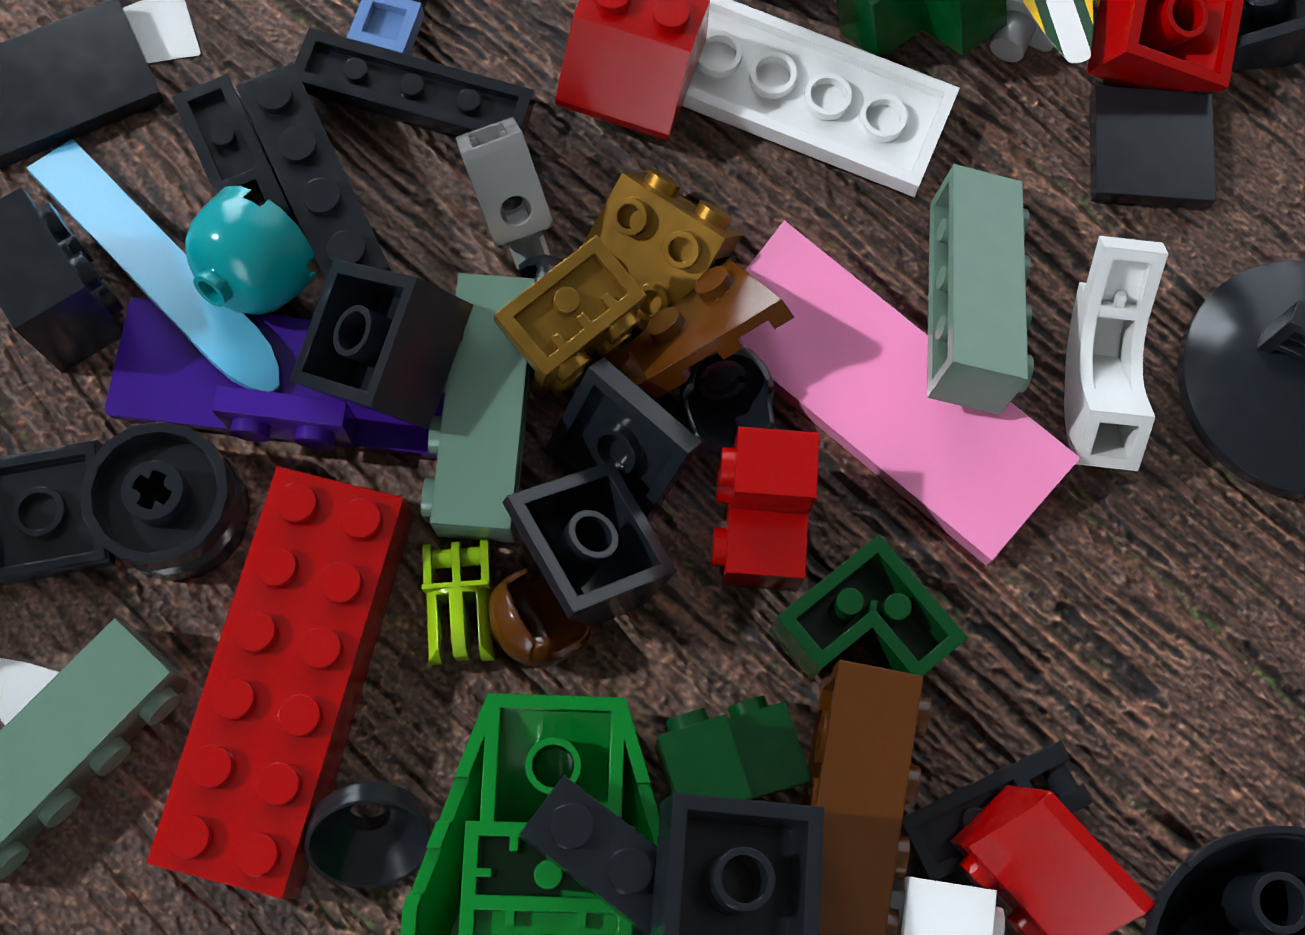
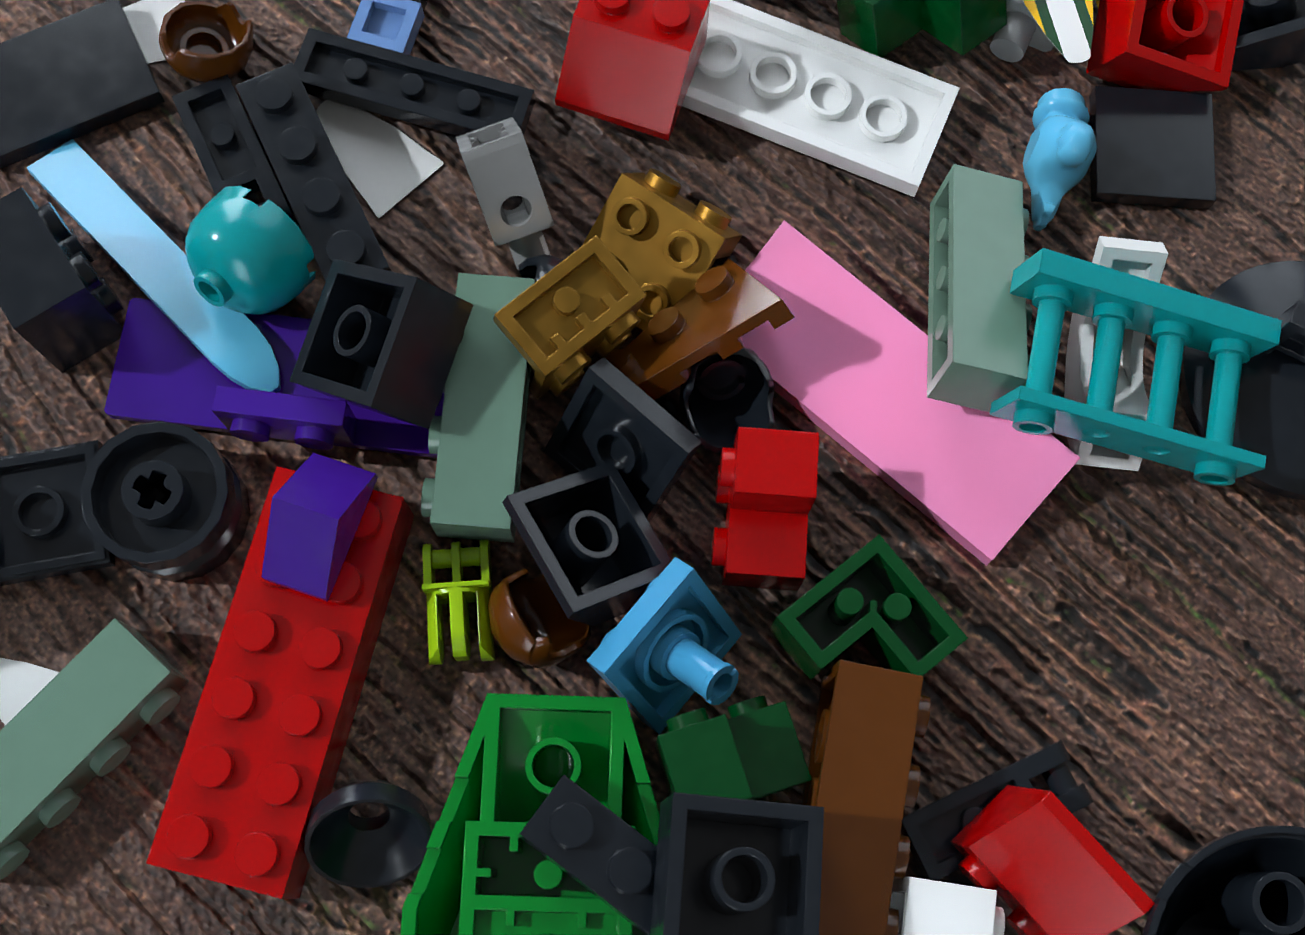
none -> reddish brown hair [159,1,253,84]
none -> dark purple slope [261,453,378,602]
none -> white sticker [316,100,444,218]
none -> dark azure plate [587,557,742,734]
none -> teal fence [989,248,1282,486]
none -> medium azure animal [1023,88,1097,231]

